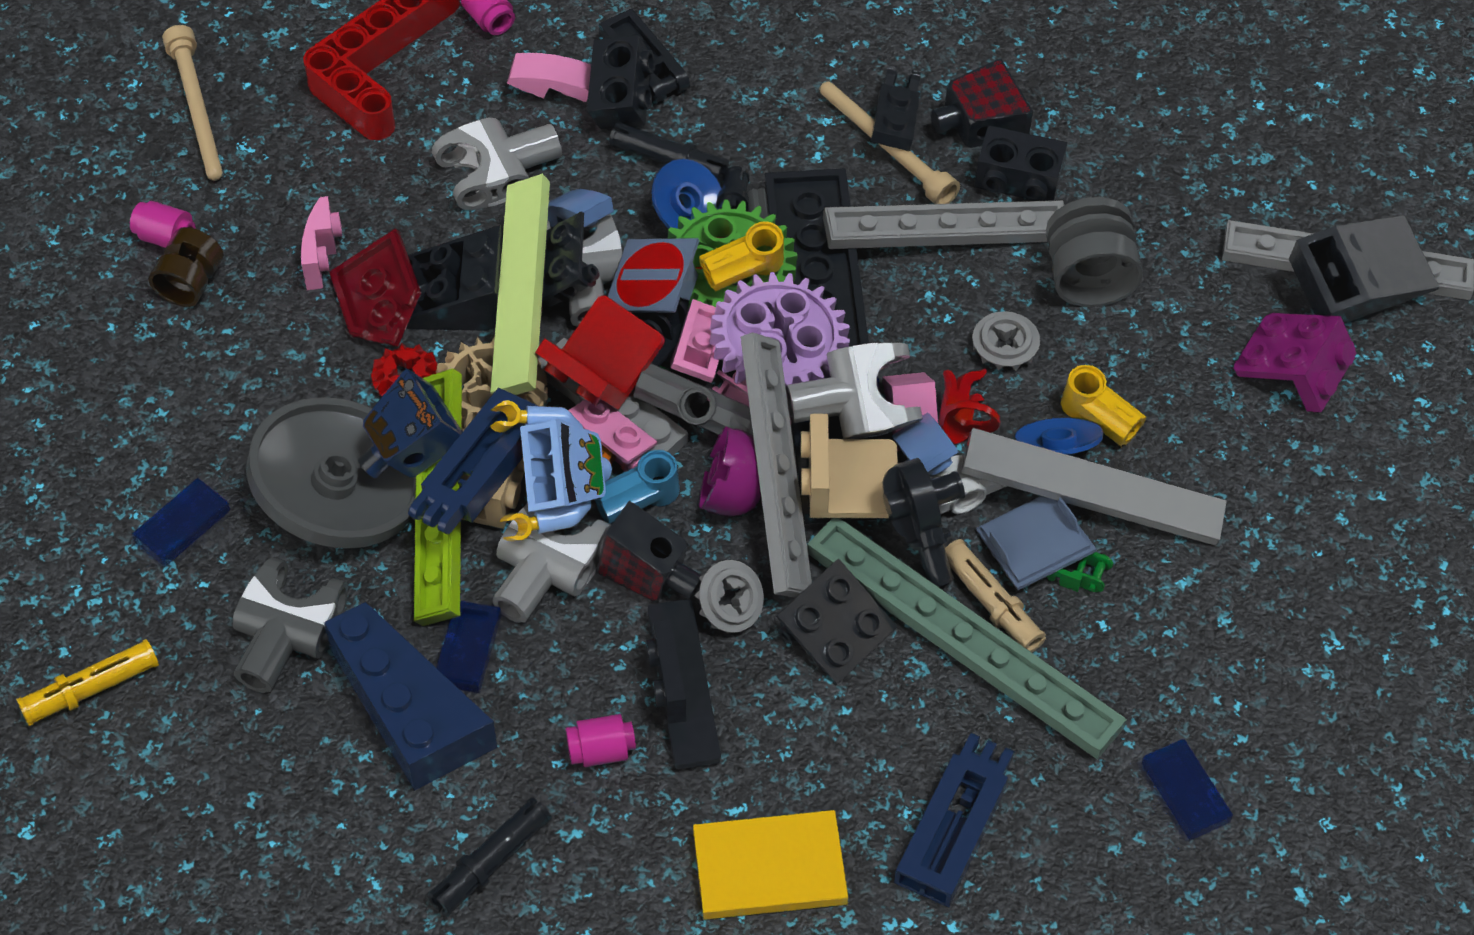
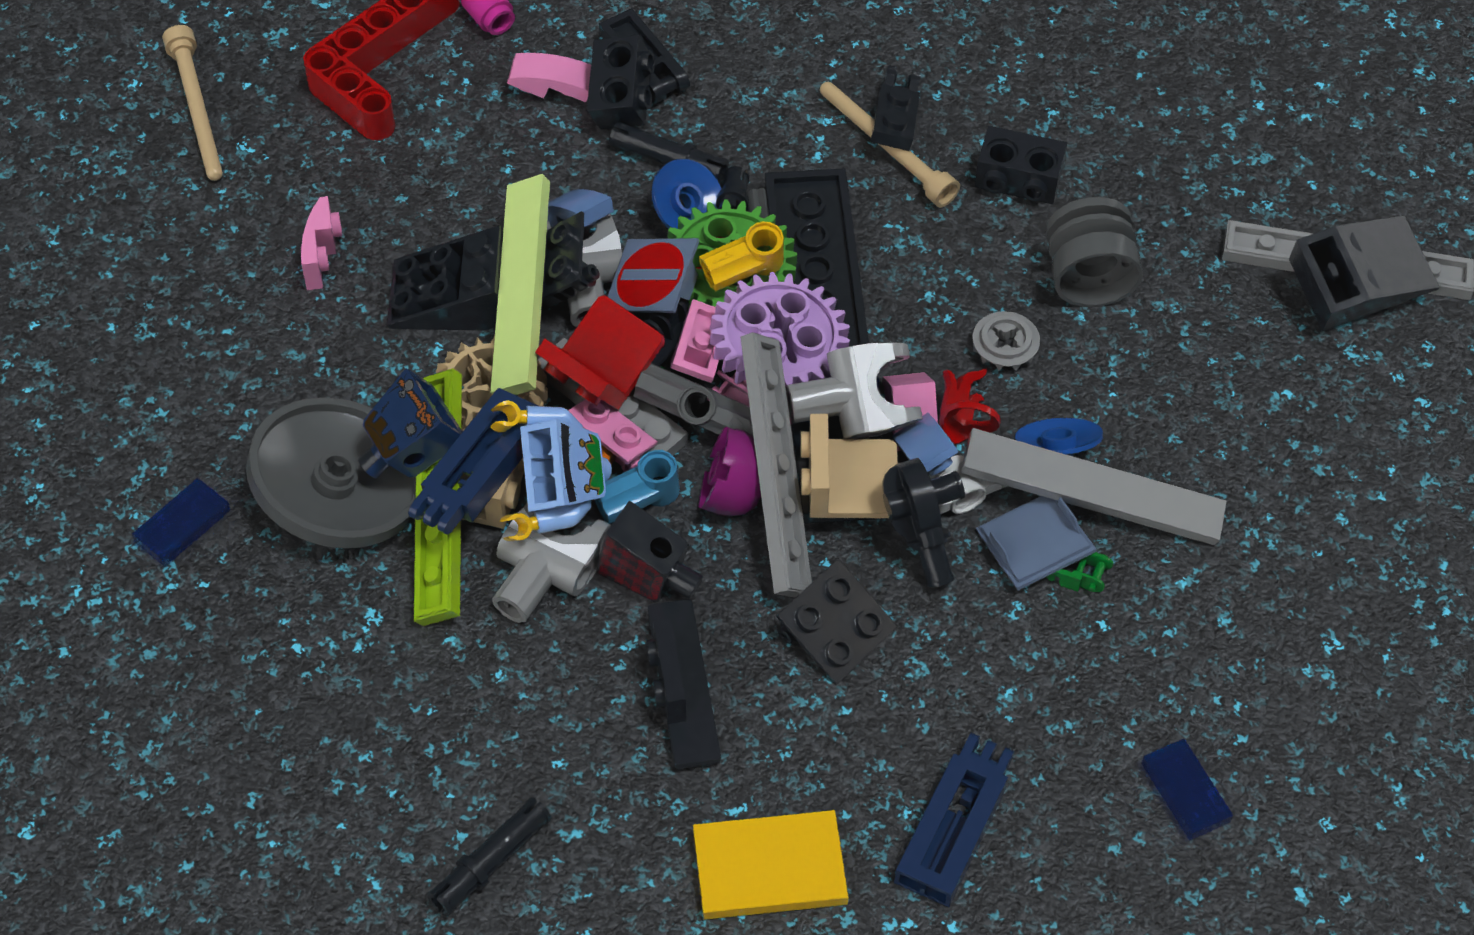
yellow pin [16,639,159,726] -> none
dark pink brick [130,201,196,248] -> none
dark brown wheel [148,227,224,307] -> none
dark grey connector [233,557,348,693] -> none
dark blue wedge [324,602,498,791] -> none
dark red tile [329,228,421,347] -> none
red gear [371,343,438,396] -> none
light grey connector [432,118,562,210] -> none
clear blue tile [437,601,502,694] -> none
dark pink brick [566,714,636,767] -> none
light grey gear [694,560,764,633] -> none
sand green plate [807,518,1127,760] -> none
light grey tile [823,200,1064,249] -> none
black torso [930,59,1033,148] -> none
tan pin [945,539,1046,652] -> none
yellow piece [1061,365,1146,446] -> none
magenta bracket [1234,313,1357,412] -> none

